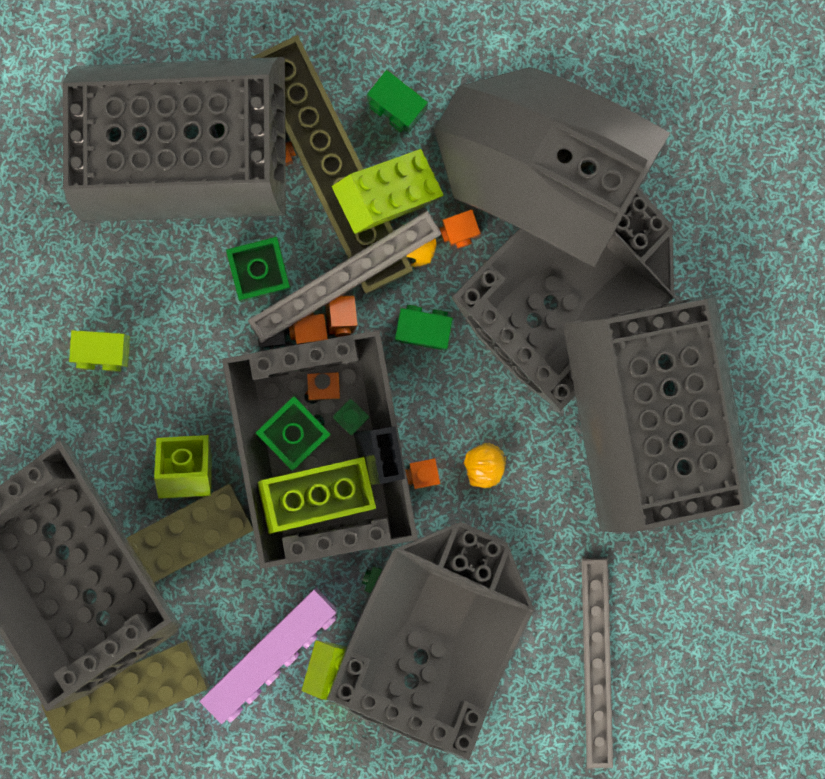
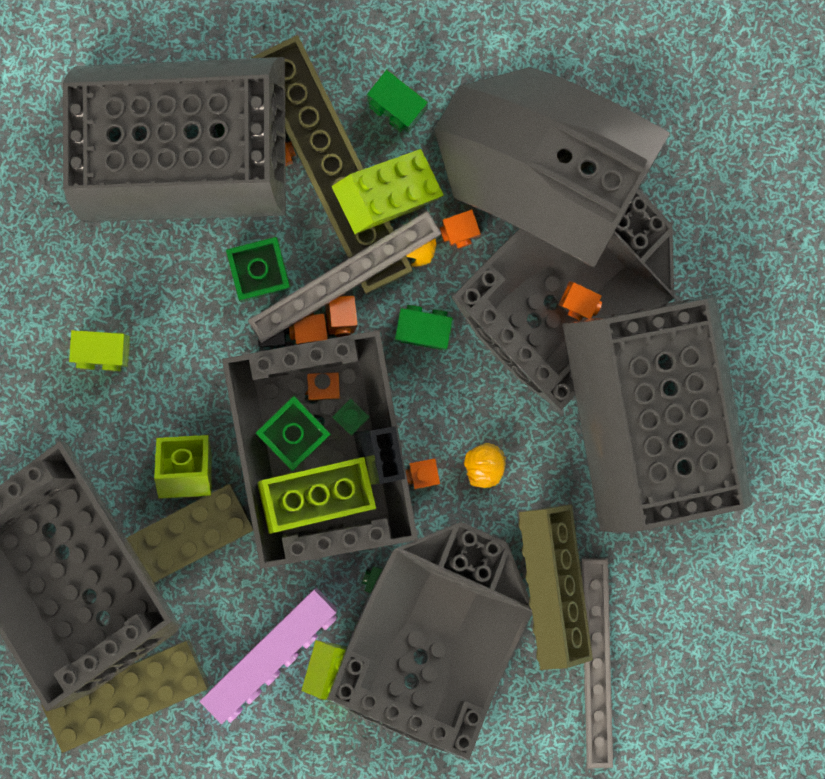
none -> olive brick [519,504,593,670]
none -> orange brick [558,281,602,320]

